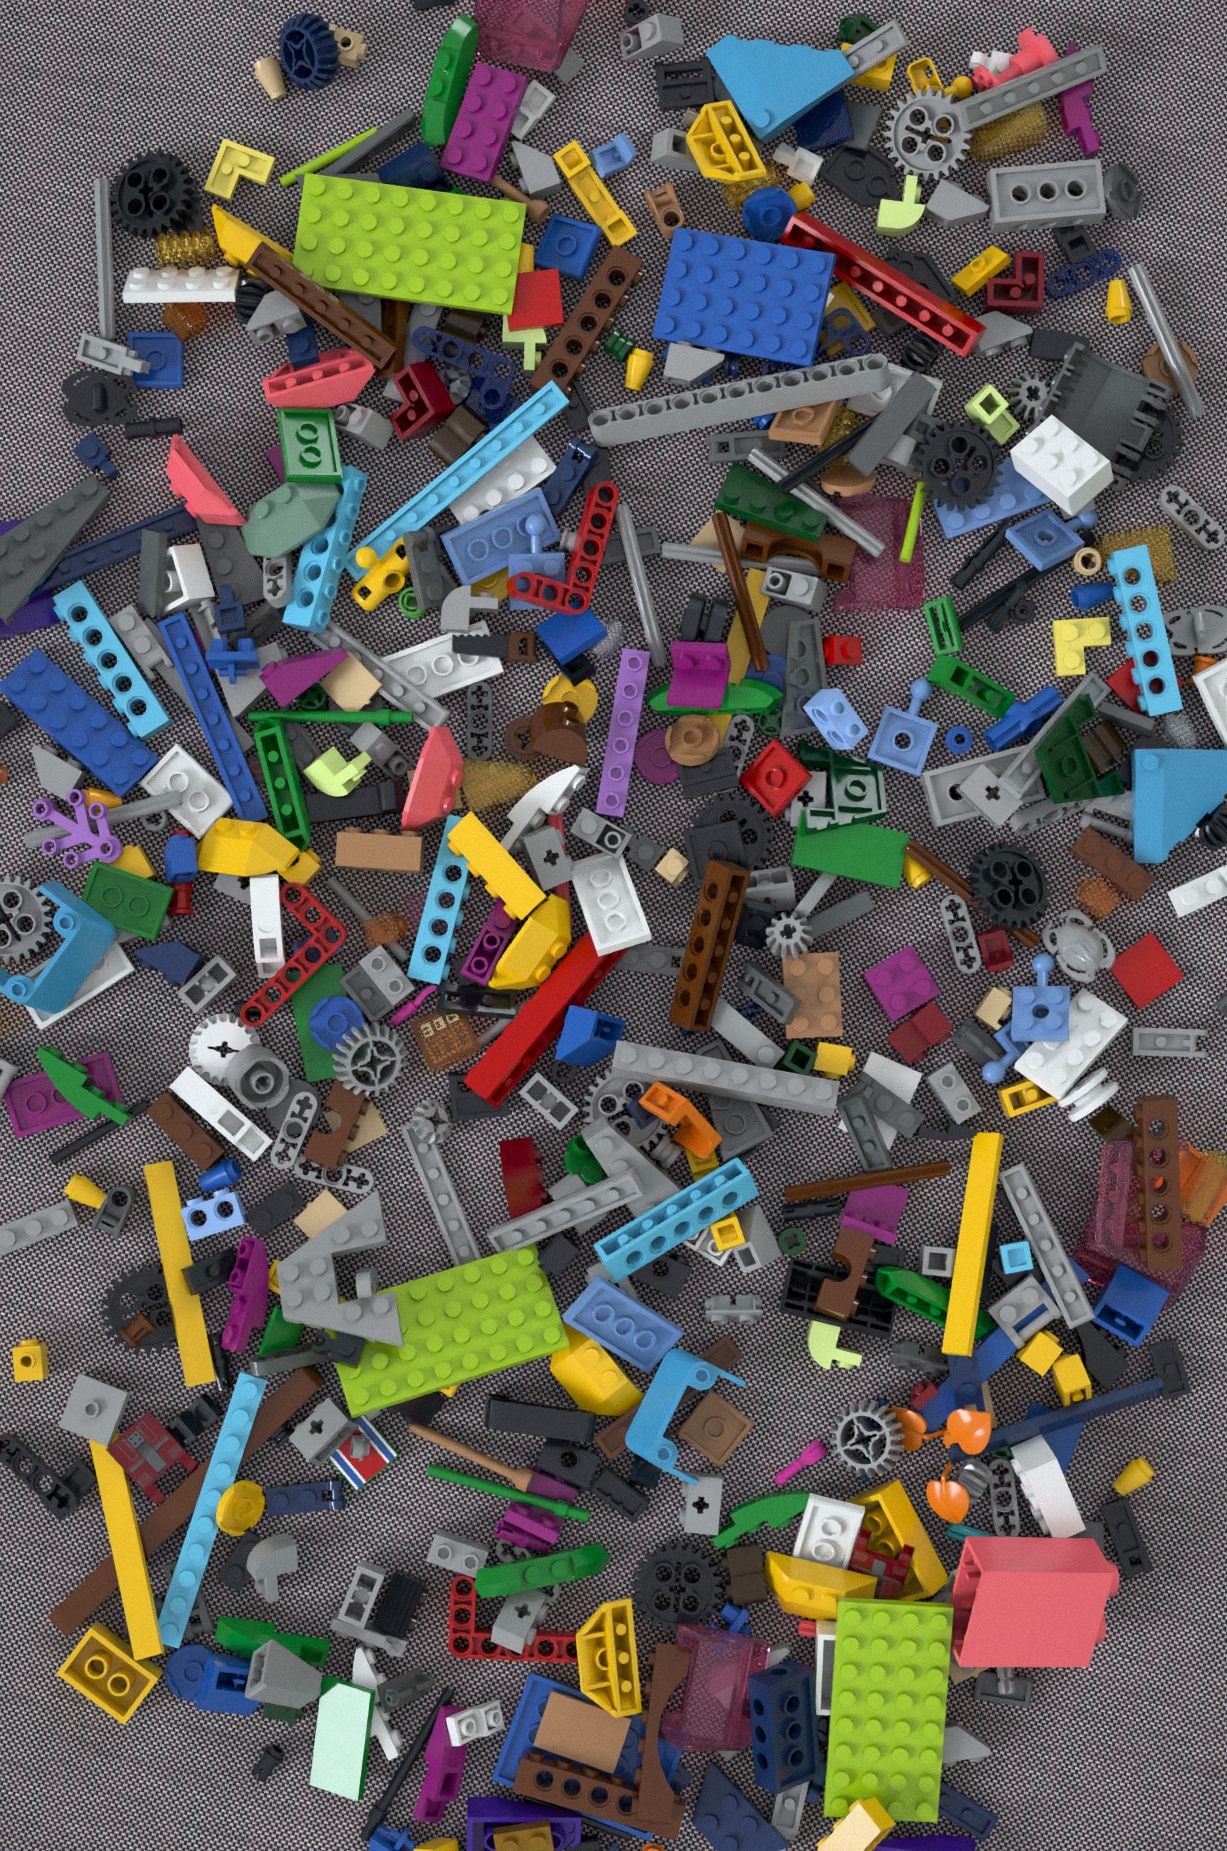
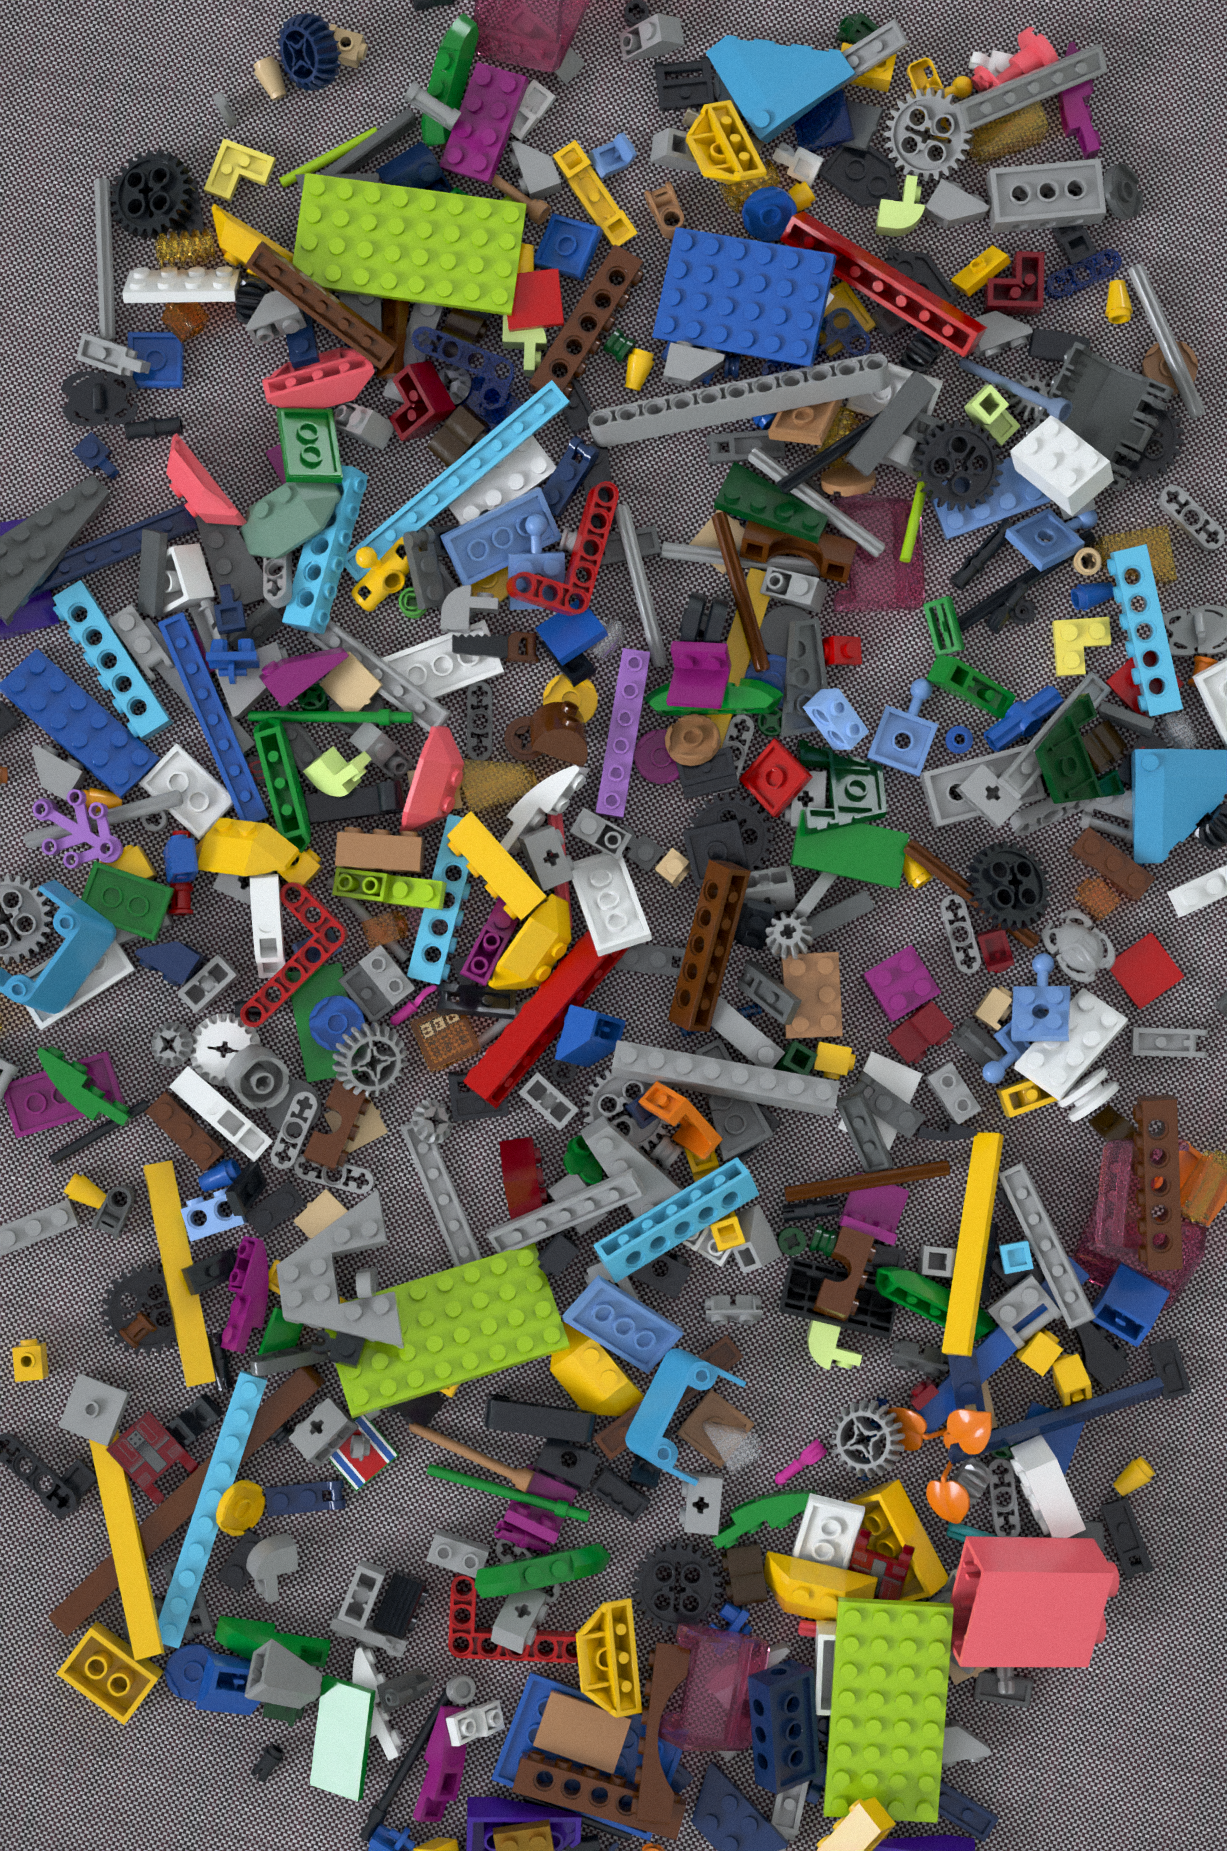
none -> light grey gear [150,1022,193,1067]
none -> light grey tile [212,92,238,129]
none -> black plate [225,1162,267,1216]
none -> lime slope [332,868,447,910]
none -> light grey plate [404,81,461,131]
none -> light grey tile [446,1674,476,1704]
none -> clear slope [702,1420,762,1475]
none -> dark green wheel [809,1224,839,1257]
none -> sand blue piece [959,358,1072,422]

